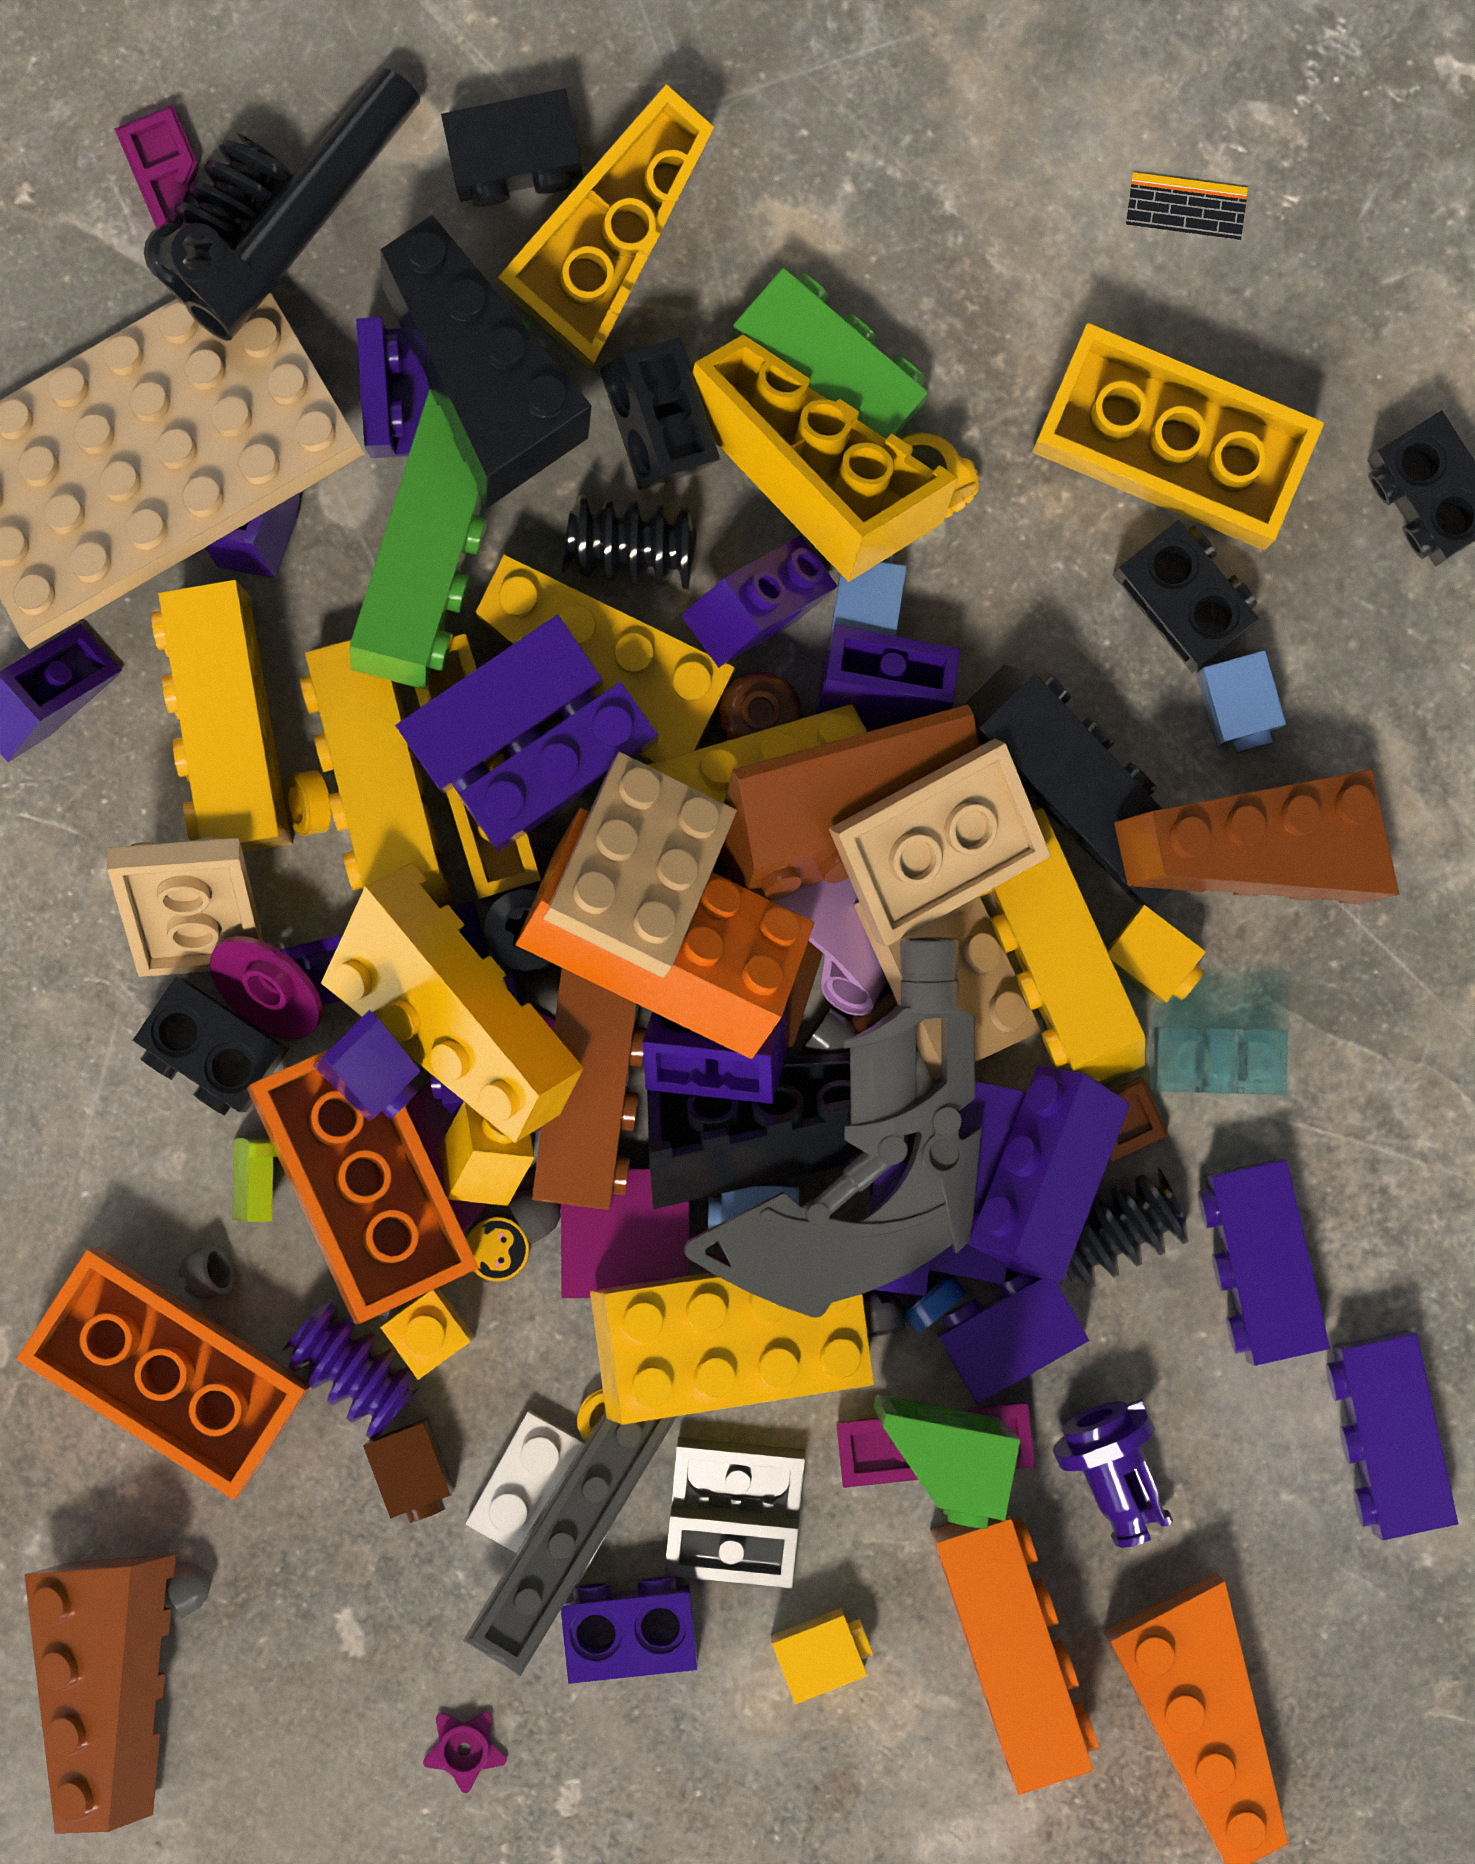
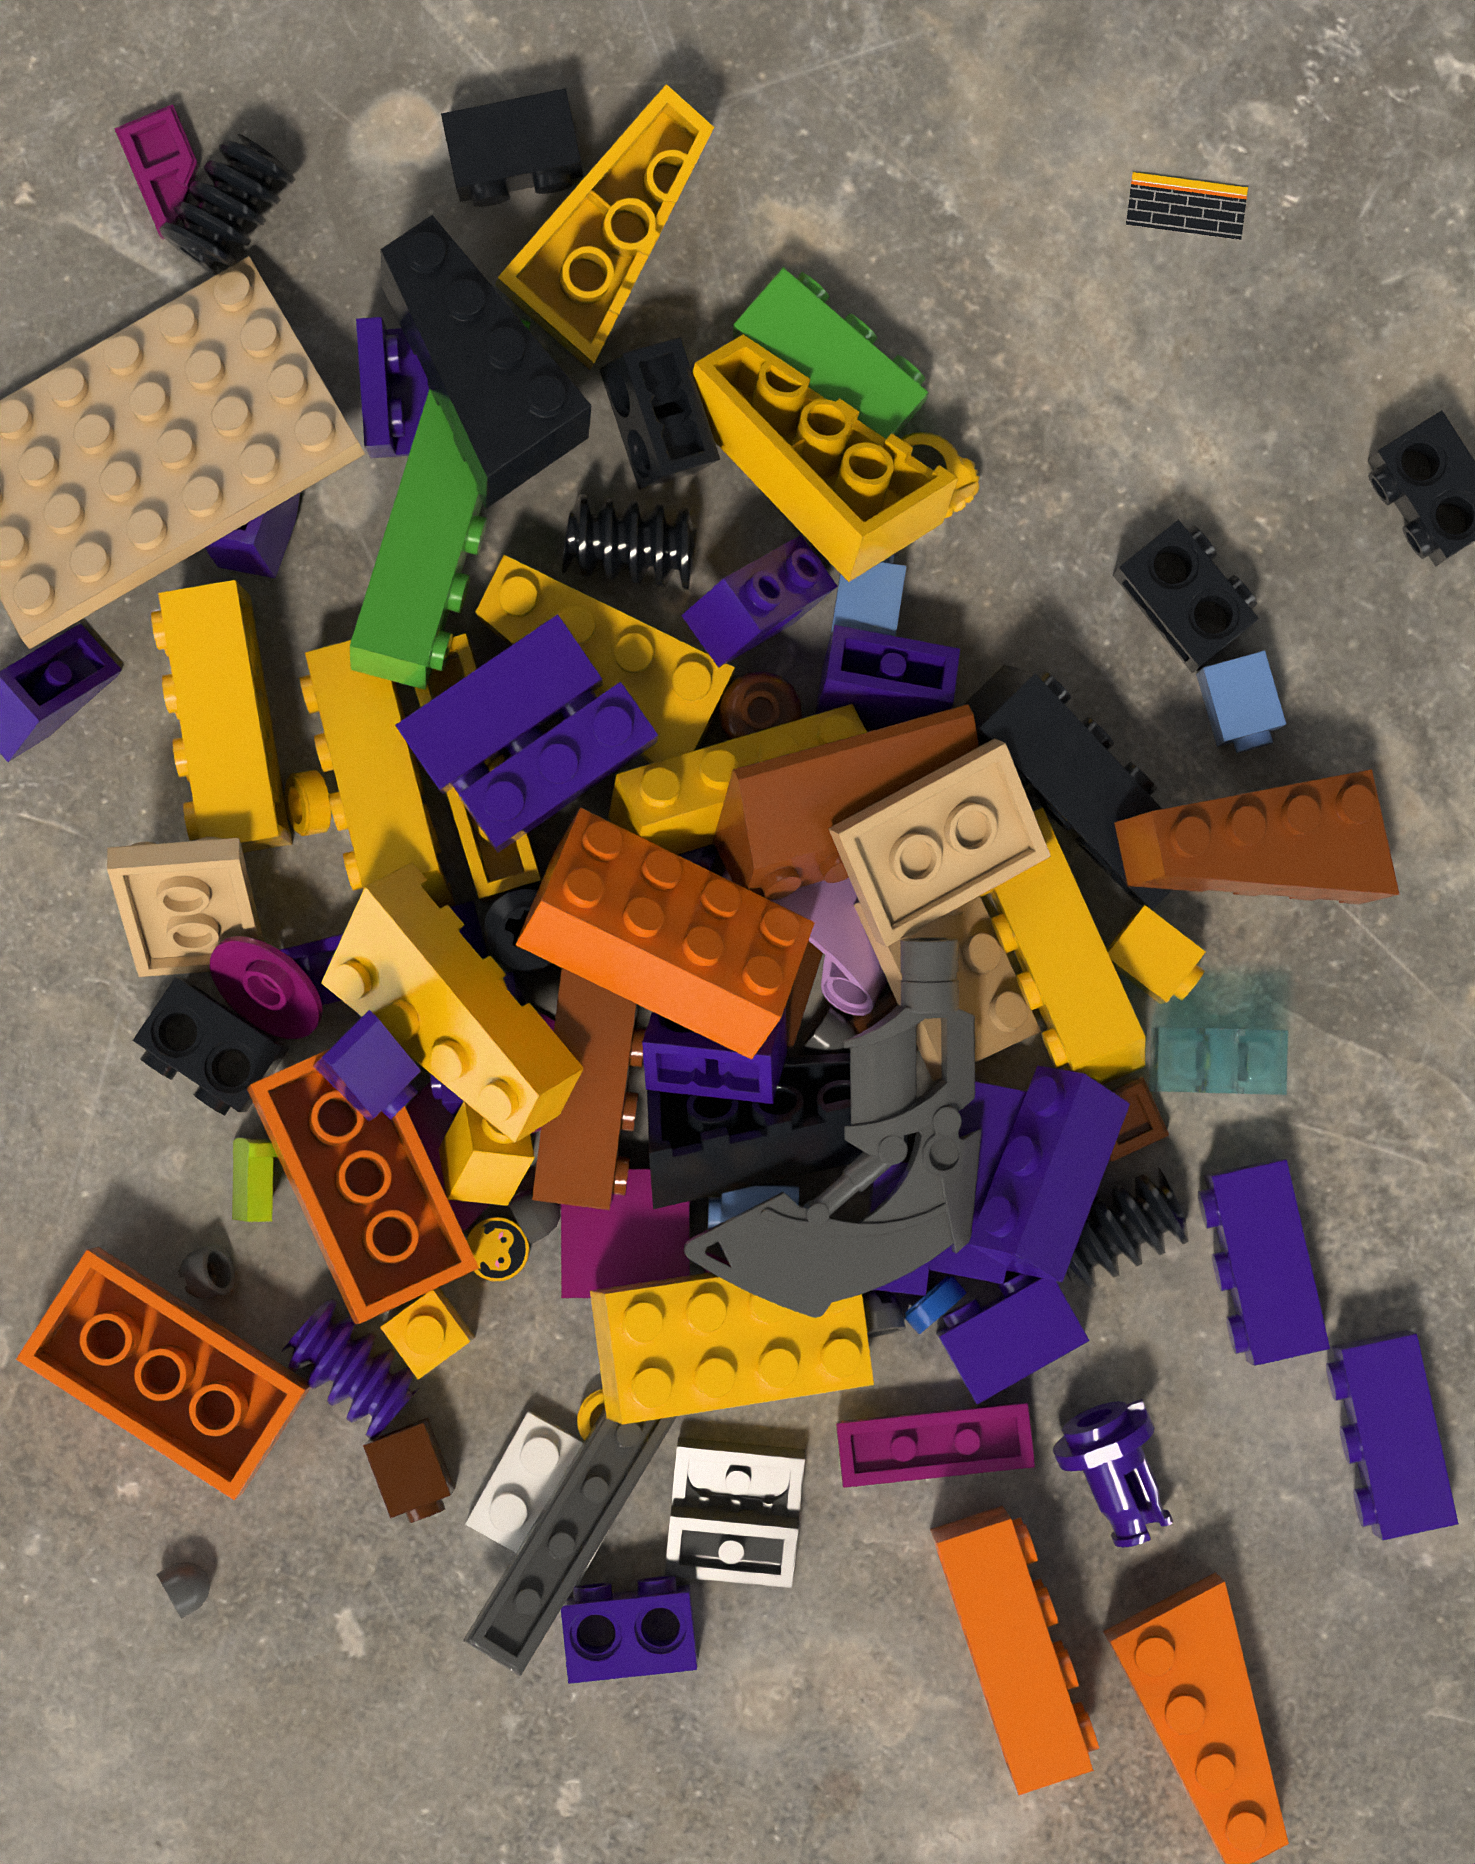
dark orange wedge [24,1554,176,1834] -> none
black axle [144,69,420,341] -> none
magenta plate [423,1712,507,1793] -> none
tan plate [543,752,737,978] -> none
yellow brick [771,1607,874,1704] -> none
bright green slope [873,1394,1020,1529] -> none
yellow brick [1032,323,1325,551] -> none

